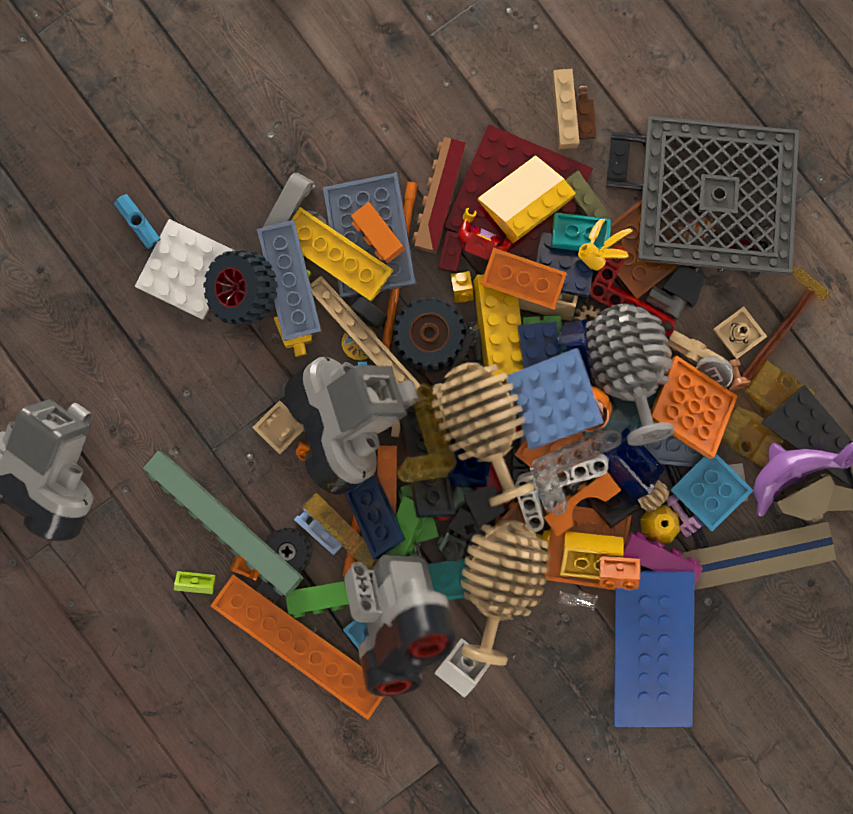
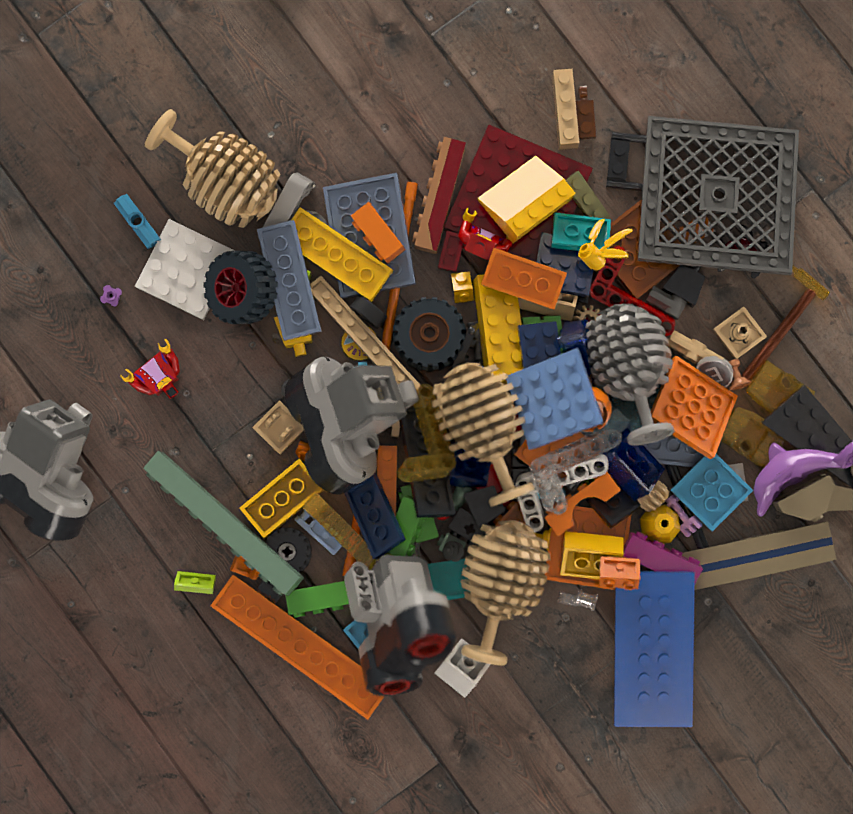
none -> medium lavender plate [100,285,122,306]
none -> torso [120,339,180,399]
none -> tan plant [145,109,281,228]
none -> yellow brick [239,459,324,539]

